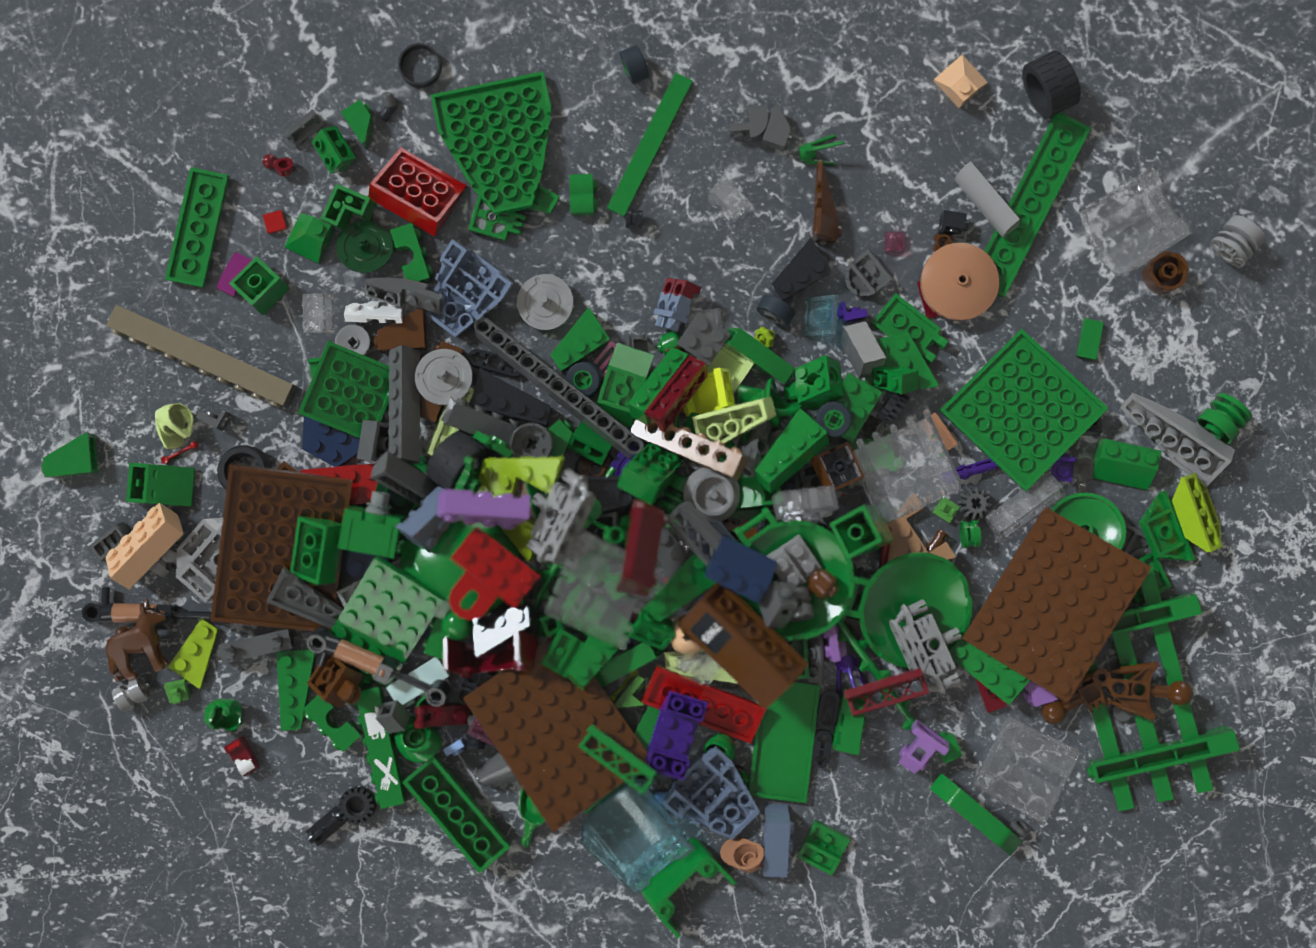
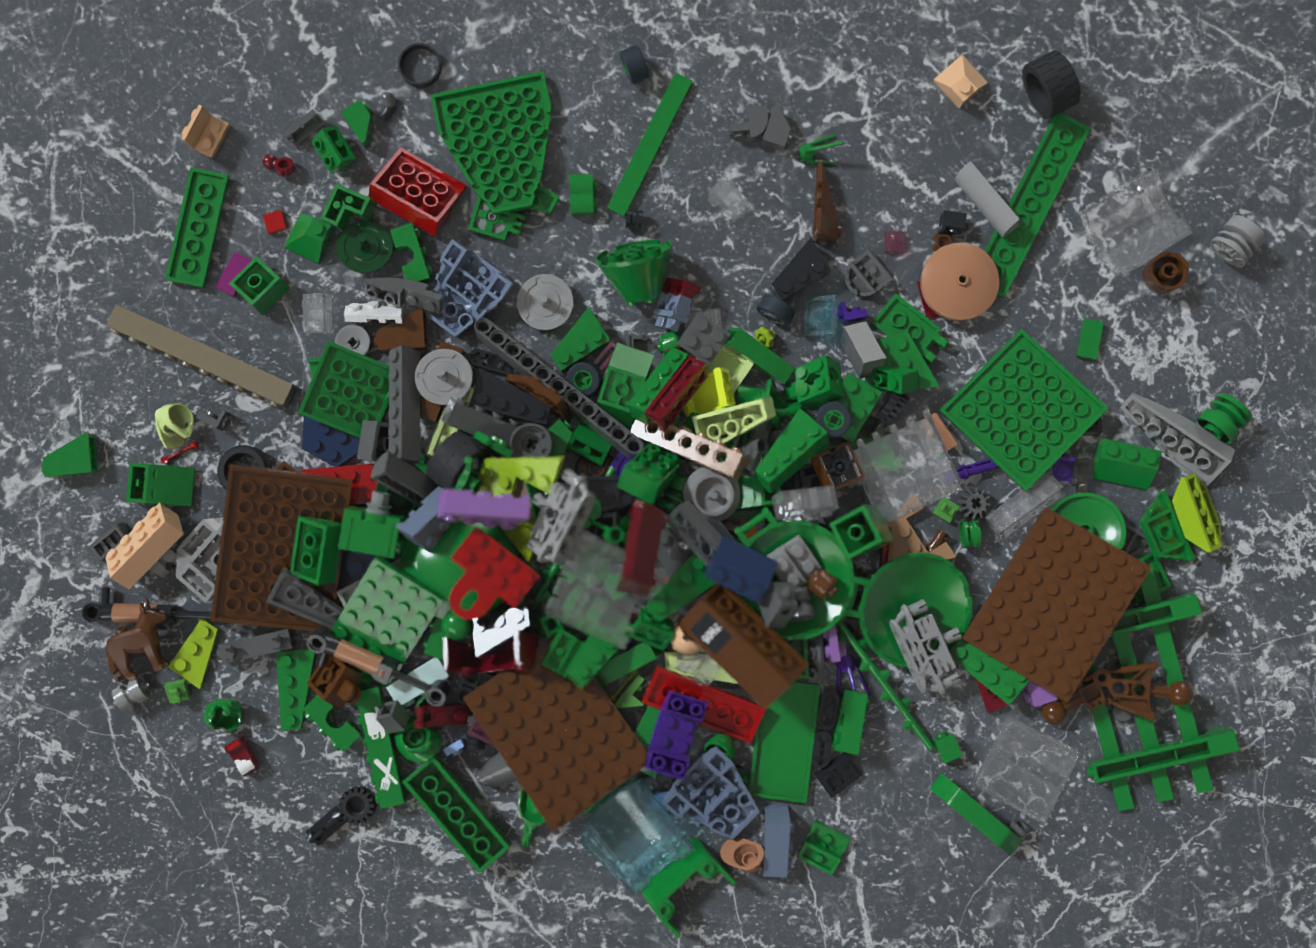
green fence [578,724,658,795] -> none
dark red fence [843,668,930,717] -> none
medium lavender tile [899,719,949,774] -> none
none -> light nougat bracket [181,105,231,159]
none -> reddish brown wing [504,374,573,423]
none -> green cone [595,239,673,306]
none -> black piece [814,752,863,798]

